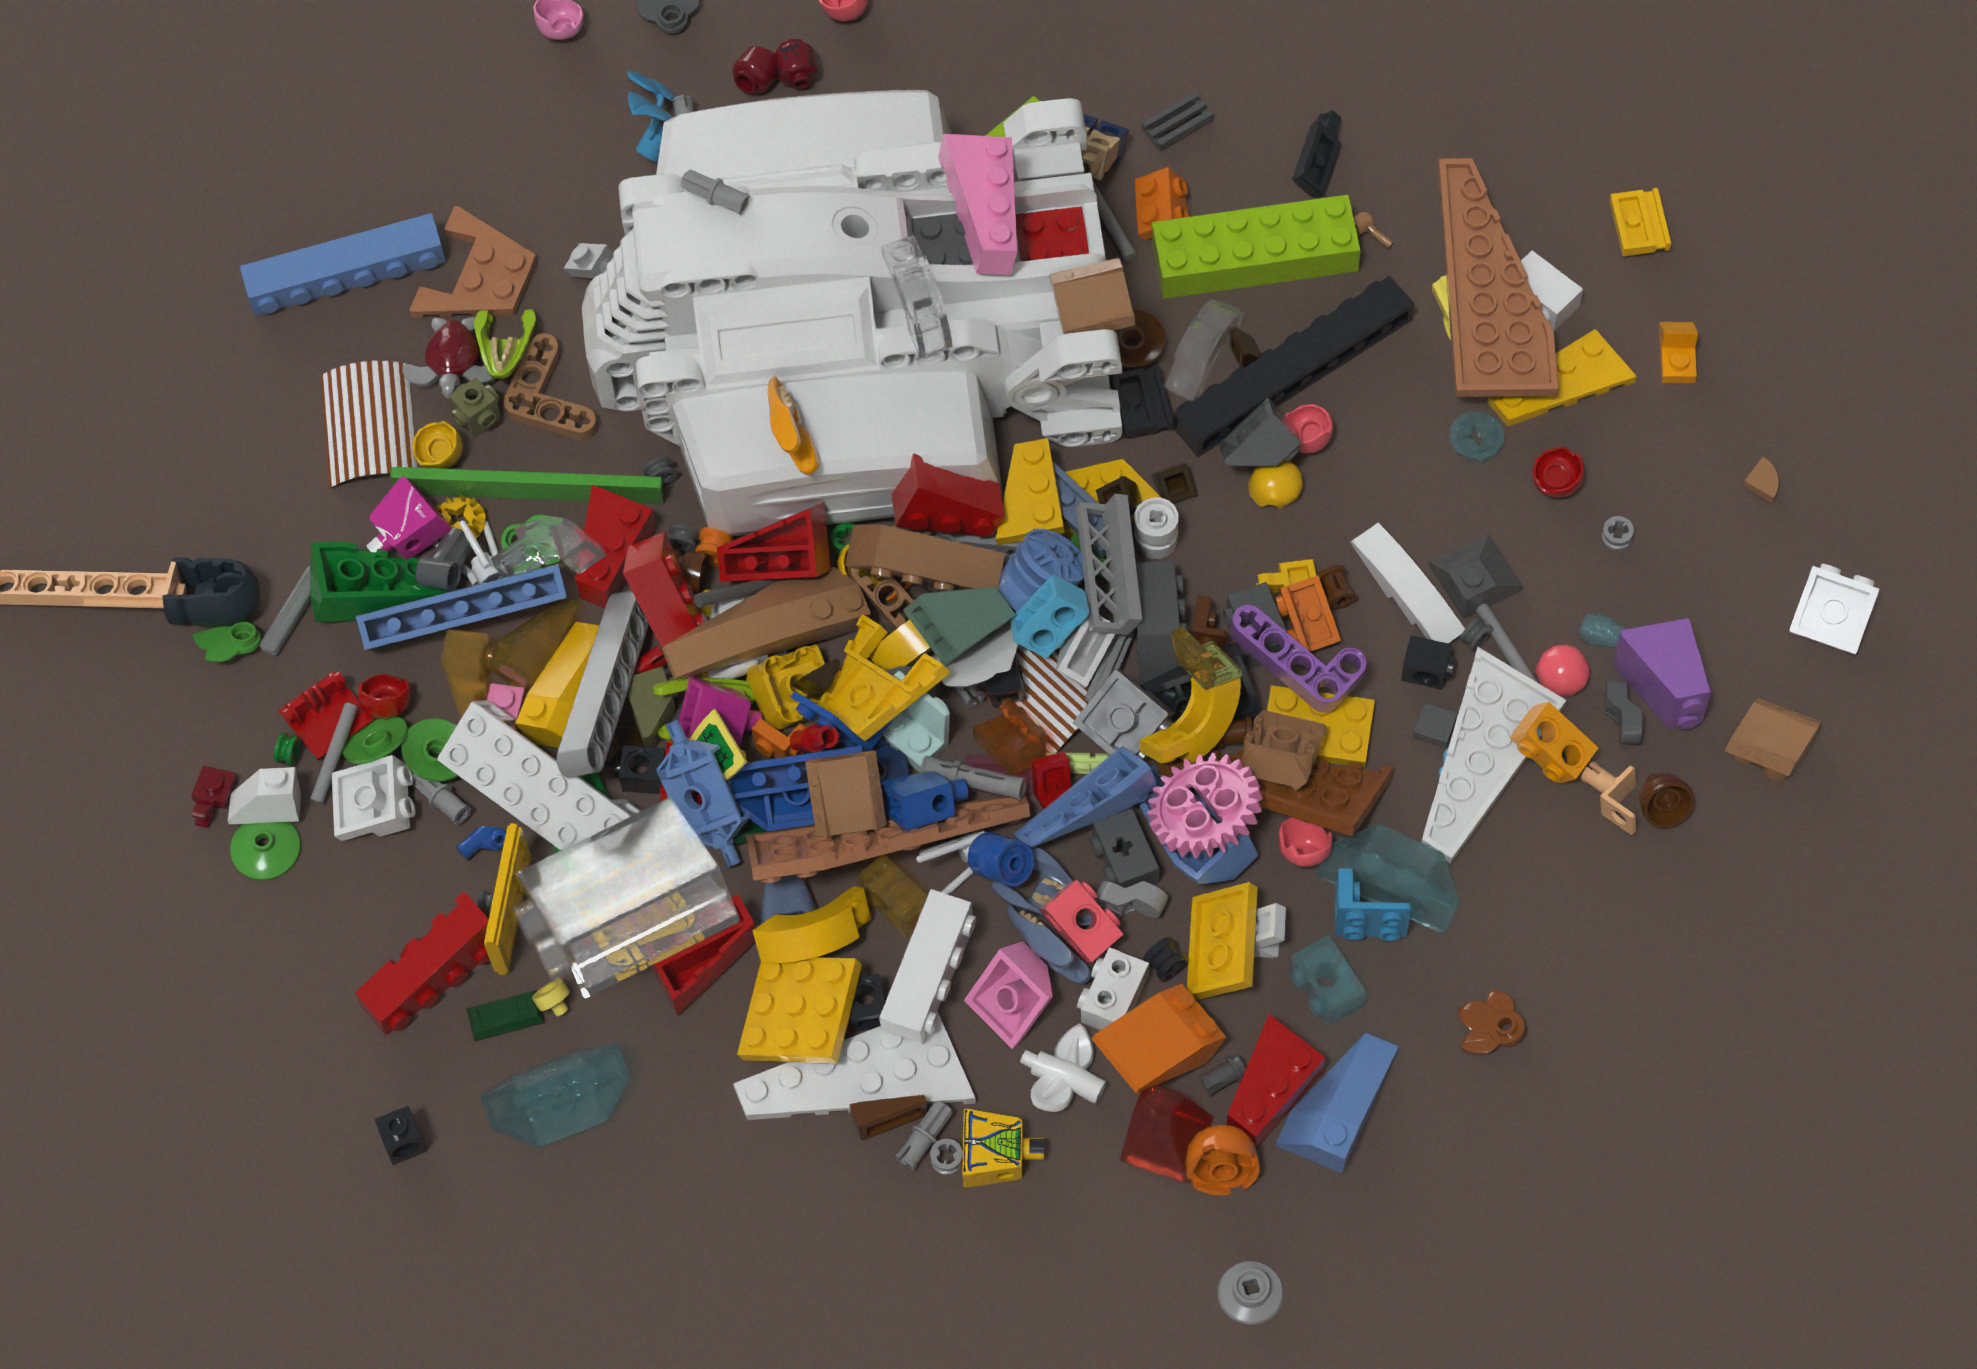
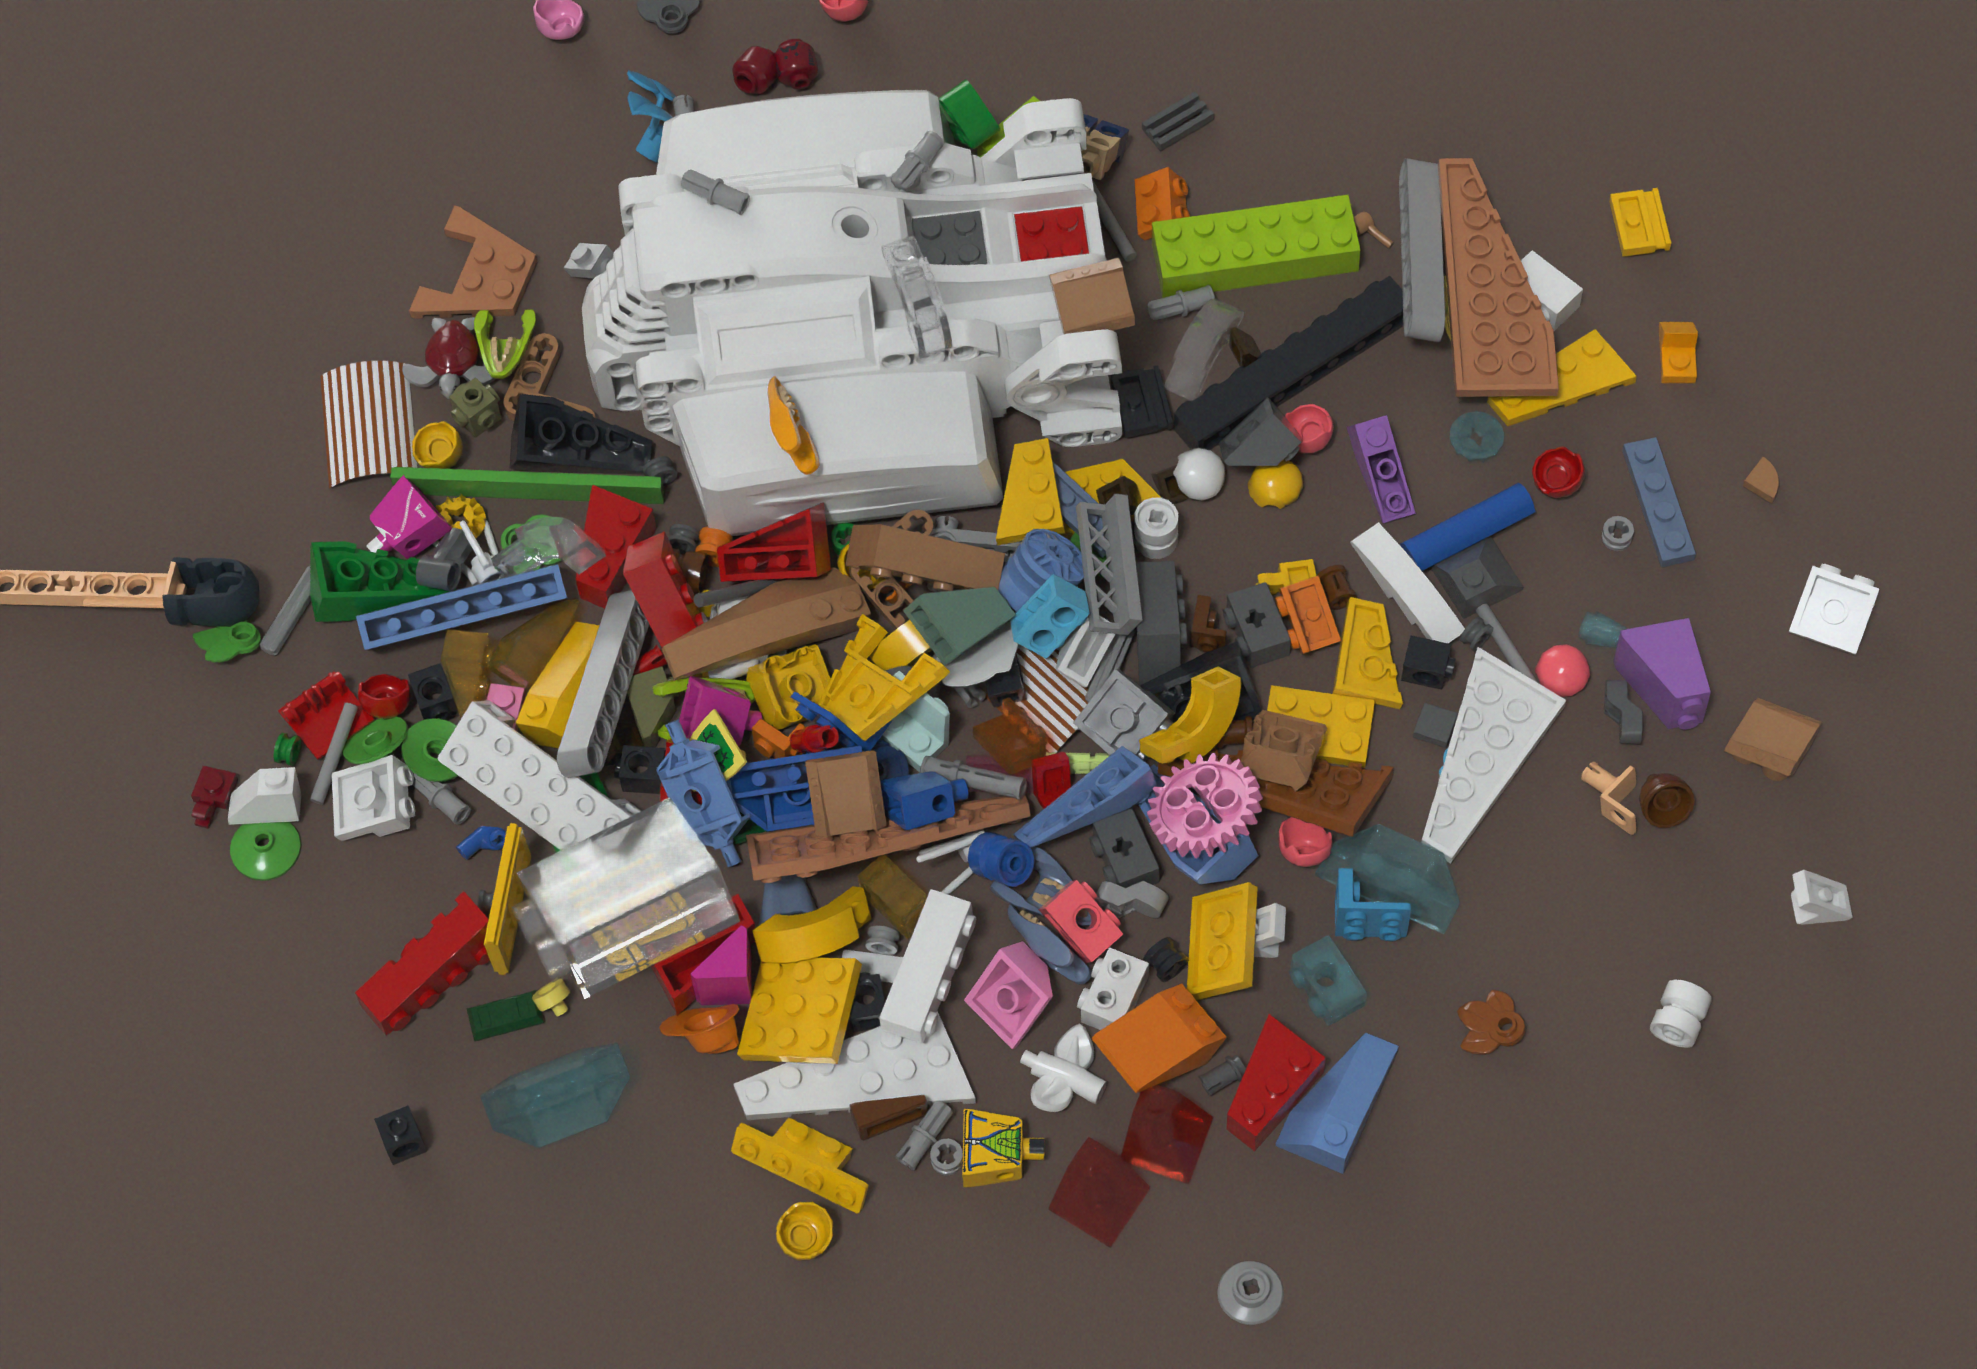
medium blue brick [240,213,446,316] -> none
dark brown slope [793,658,840,698] -> none
red wedge [891,453,1004,537] -> none
bright pink wedge [938,134,1017,275] -> none
reddish brown dish [1114,309,1165,369] -> none
clear yellow panel [1170,627,1242,690] -> none
orange cylinder [1185,1125,1260,1196] -> none
medium lavender beam [1230,604,1367,713] -> none
black hinge [1292,110,1341,198] -> none
light orange brick [1509,701,1598,784] -> none
none -> black brick [408,663,458,720]
none -> black wedge [509,394,652,475]
none -> orange piece [659,1004,739,1054]
none -> dark pink slope [690,925,752,1006]
none -> yellow bracket [731,1117,869,1214]
none -> yellow hair [776,1202,833,1261]
none -> white sticker [842,950,903,983]
none -> light grey bush [865,926,900,955]
none -> light grey axle [891,131,944,191]
none -> green beam [938,79,1000,150]
none -> clear red slope [1049,1137,1150,1248]
none -> light grey axle [1148,285,1215,320]
none -> white hair [1173,448,1225,501]
none -> yellow wing [1332,597,1403,709]
none -> medium lavender slope [1347,415,1416,523]
none -> light grey beam [1399,158,1445,342]
none -> blue brick [1400,483,1536,571]
none -> sand blue plate [1622,437,1696,567]
none -> white wheel [1650,980,1712,1048]
none -> white slope [1791,870,1853,925]

